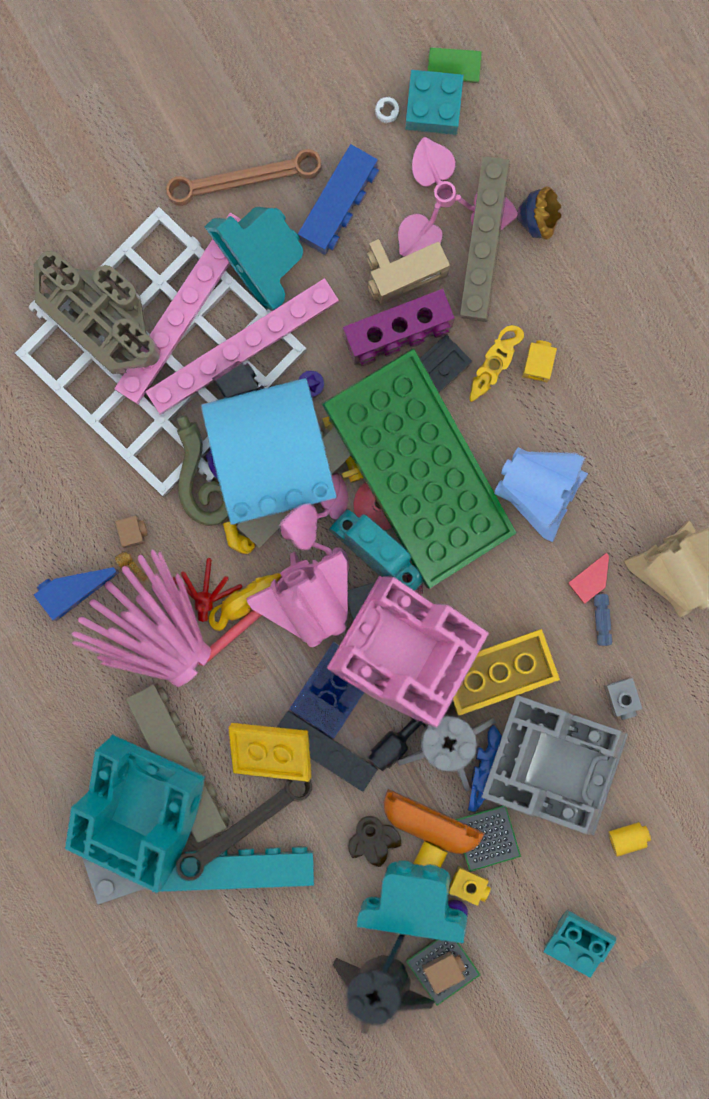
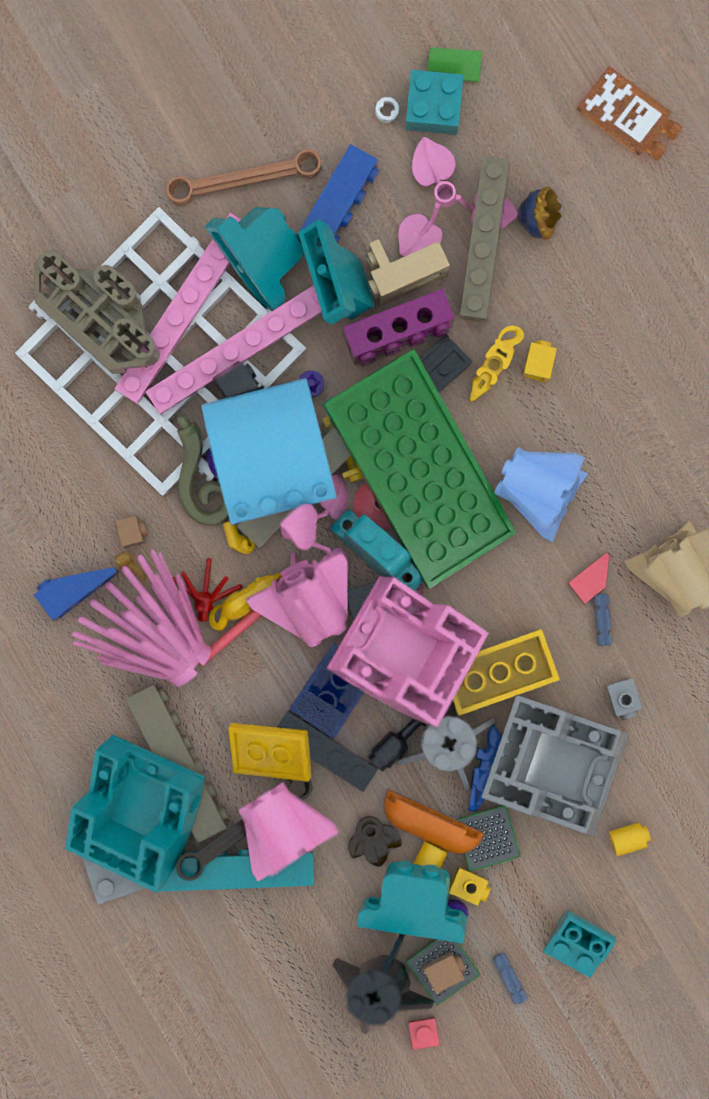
none -> bright pink brick [238,782,339,881]
none -> teal brick [298,219,374,325]
none -> coral plate [408,1017,440,1050]
none -> sand blue axle [493,953,527,1005]
none -> clear orange tile [577,66,683,160]

